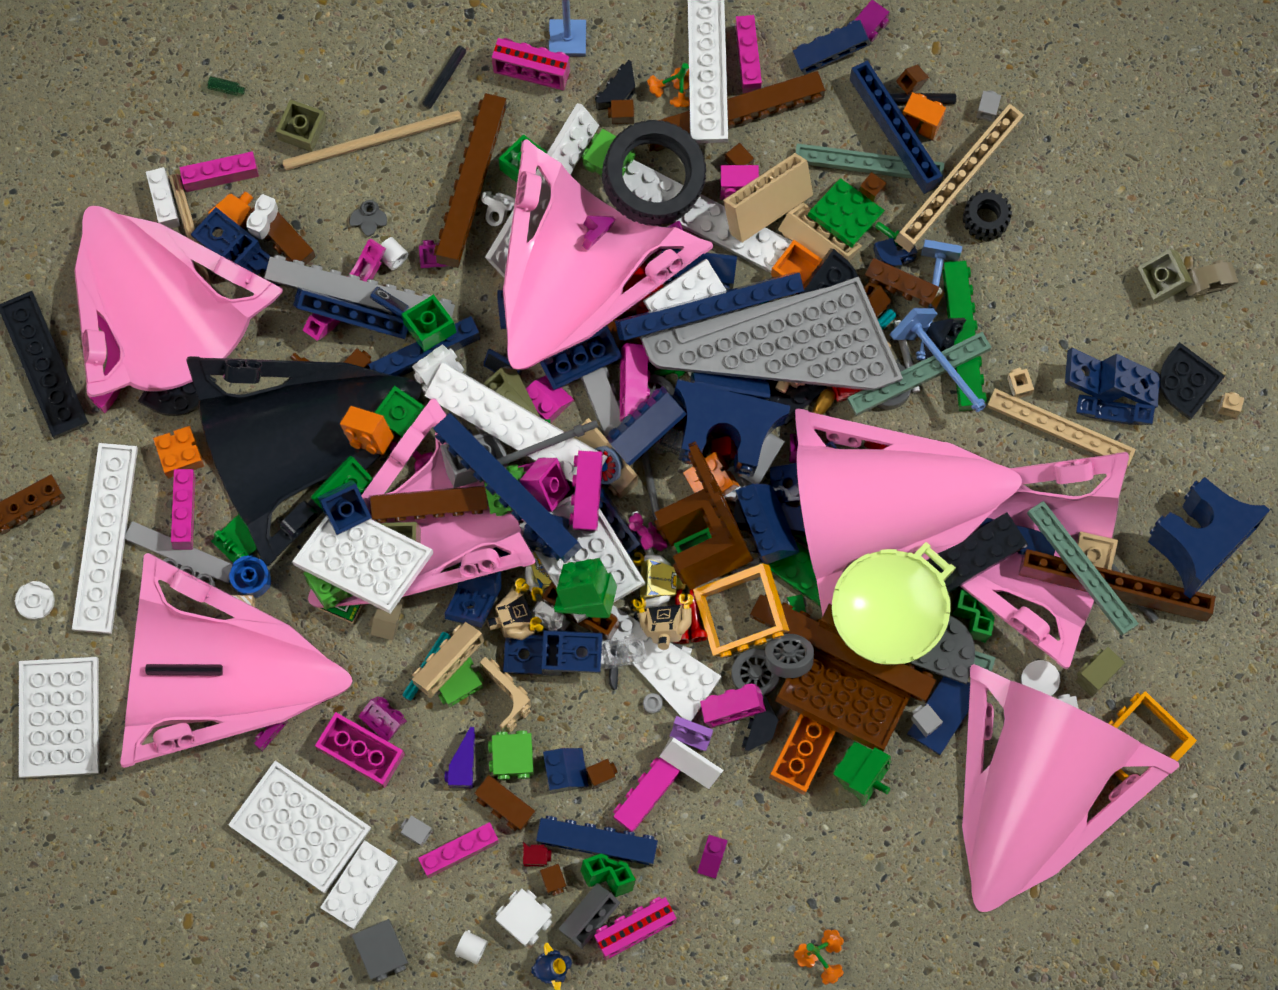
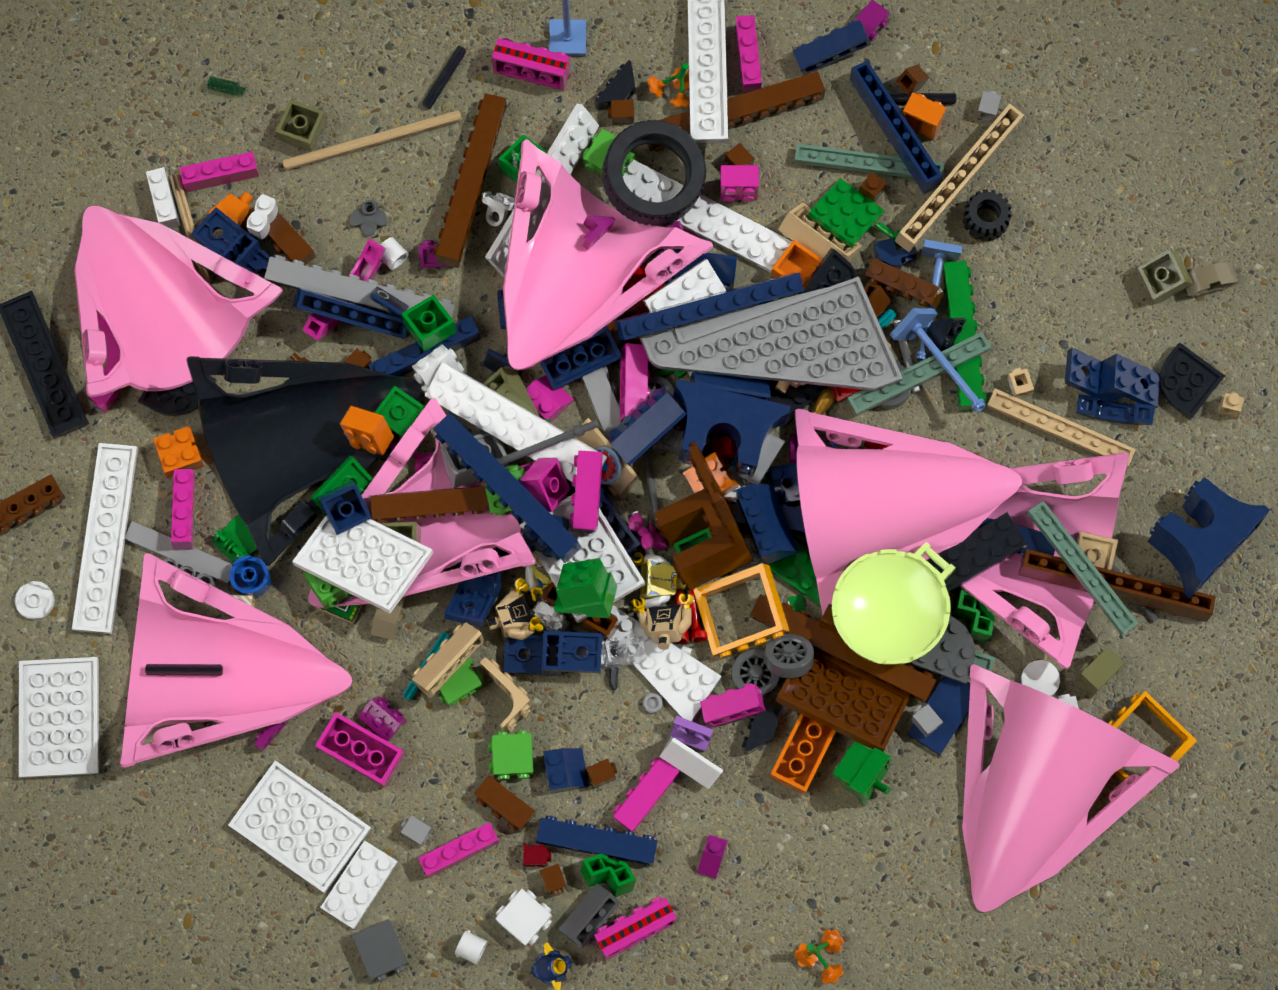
dark purple slope [445,727,475,789] -> none
tan brick [723,153,813,242] -> none

